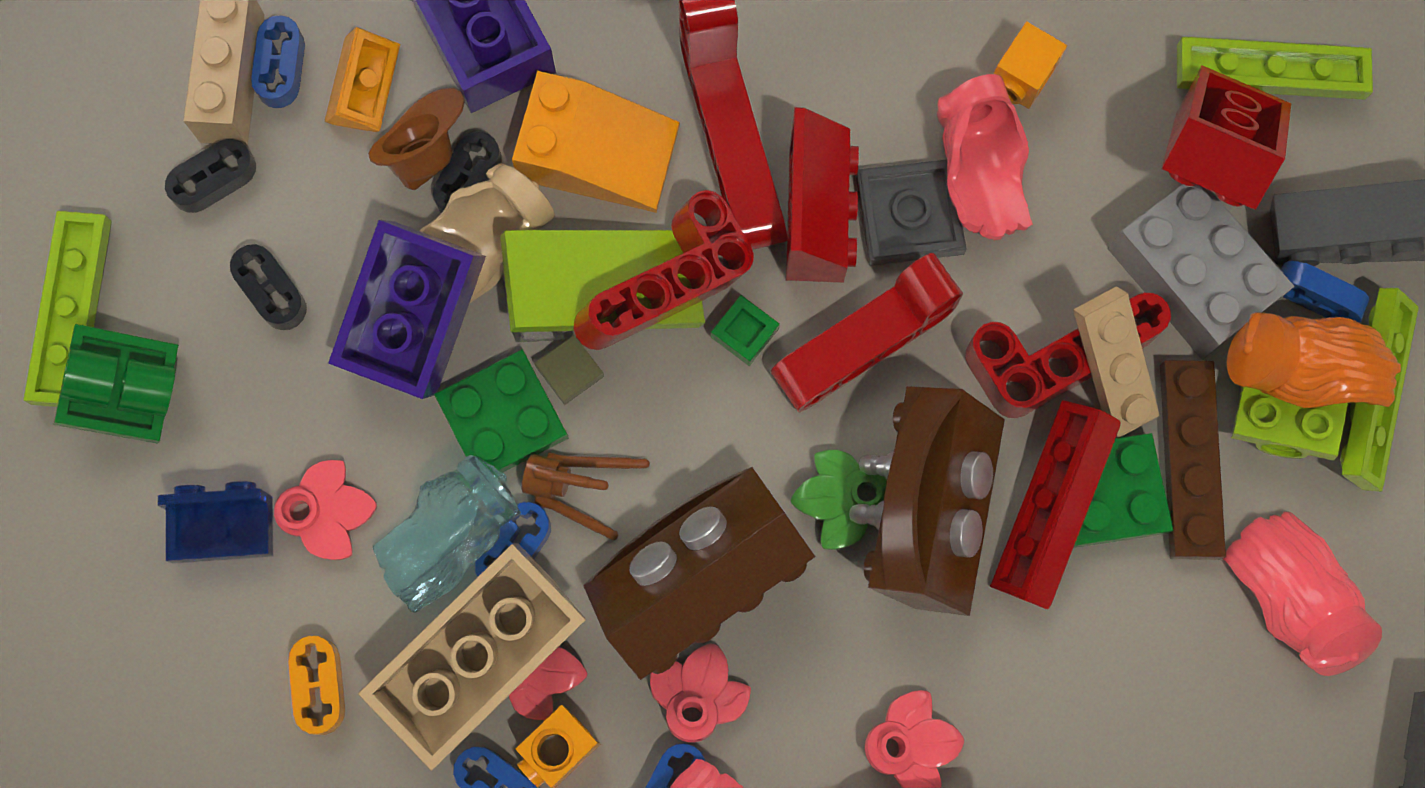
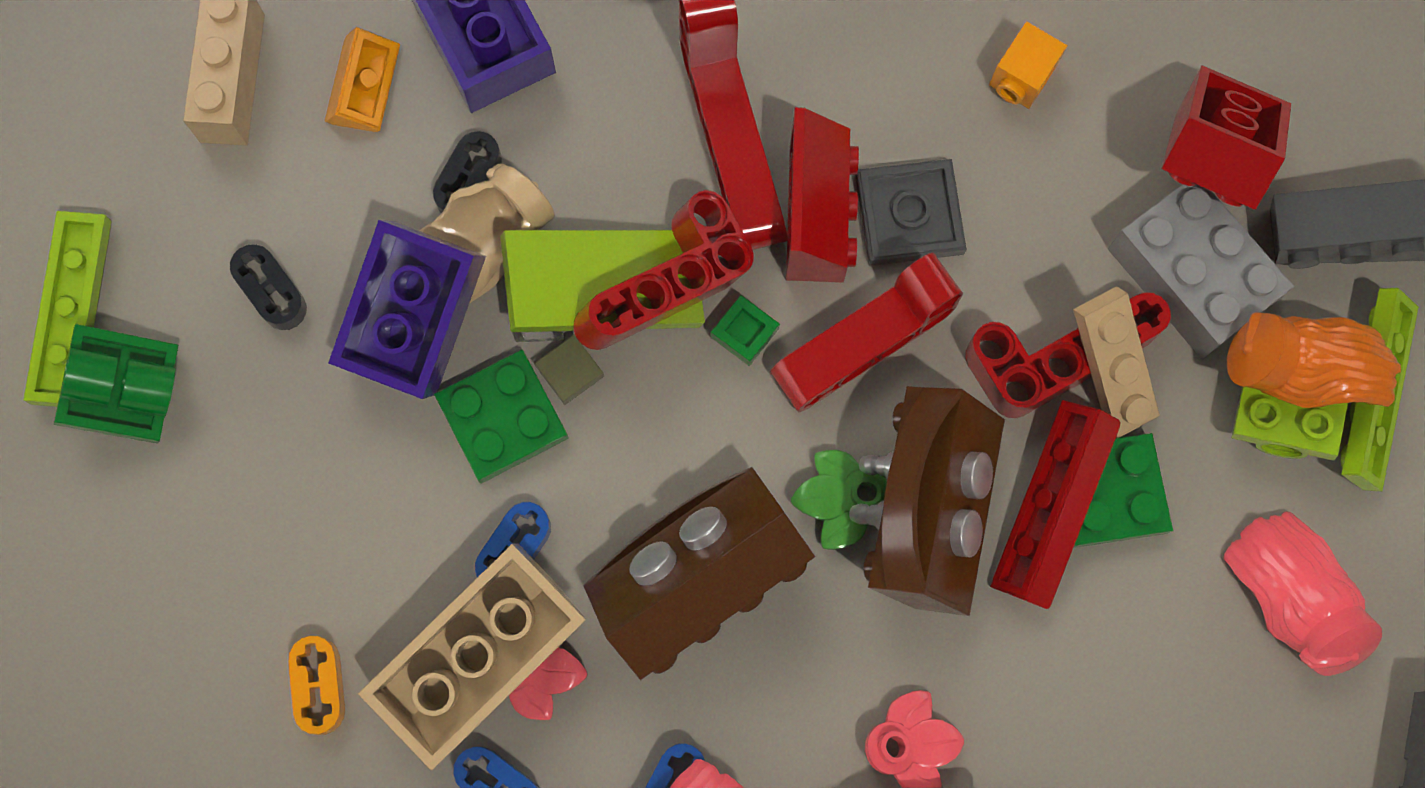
clear blue bracket [157,481,273,563] -> none
black beam [165,139,256,213] -> none
blue beam [251,15,305,108] -> none
coral plate [274,460,377,560] -> none
dark orange piece [368,88,465,190] -> none
clear light blue hair [373,455,521,613] -> none
light orange slope [512,71,680,213] -> none
light orange brick [515,705,601,788] -> none
dark orange plant [522,452,650,540] -> none
coral plate [650,644,751,743] -> none
coral hair [937,74,1033,241] -> none
reddish brown plate [1160,360,1226,560] -> none
lime plate [1177,37,1373,100] -> none
blue beam [1280,261,1370,323] -> none

